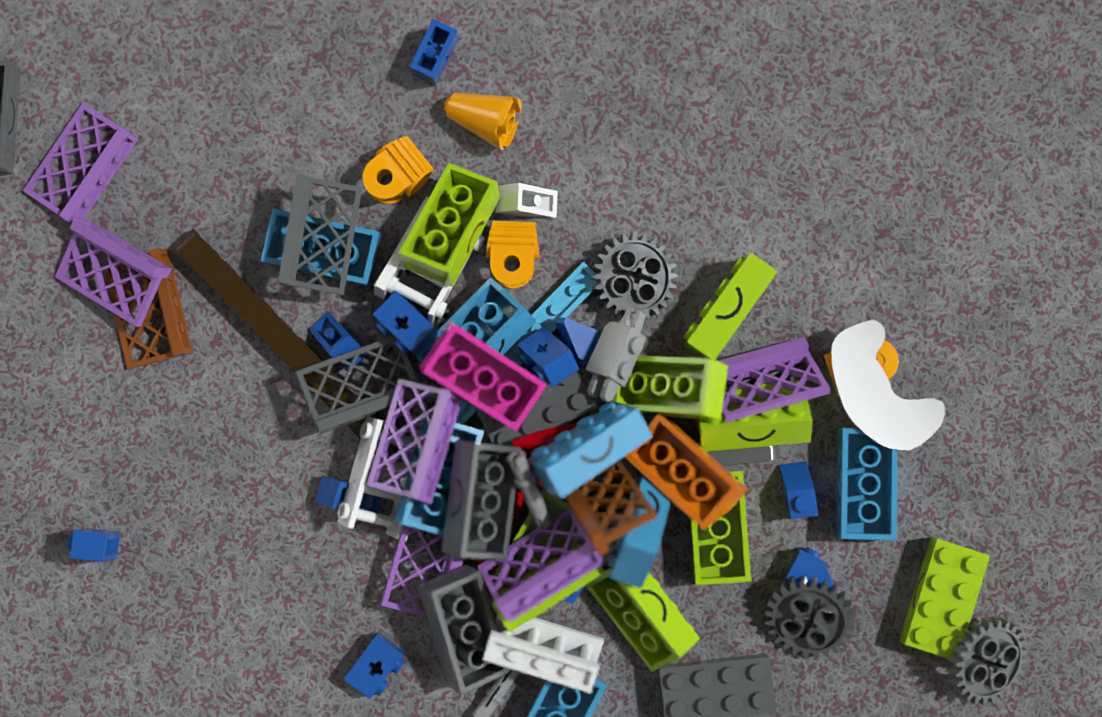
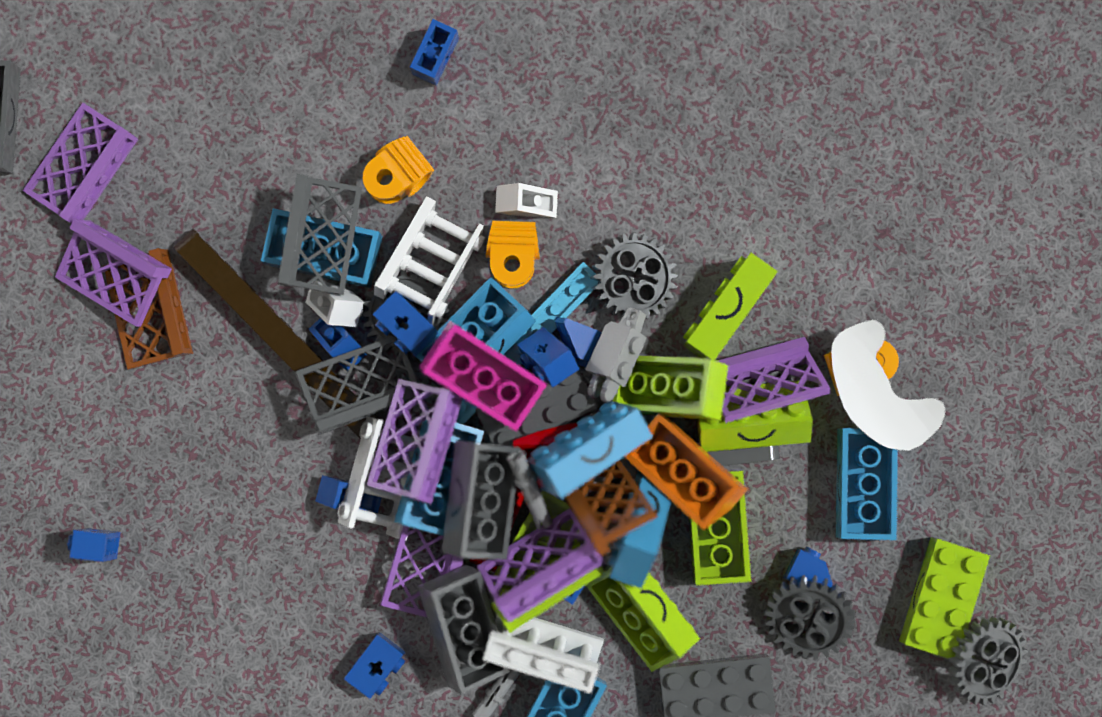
lime brick [399,163,501,287] -> none
light orange cone [444,92,522,150] -> none
blue slope [779,461,818,520] -> none
none -> white slope [306,278,364,327]

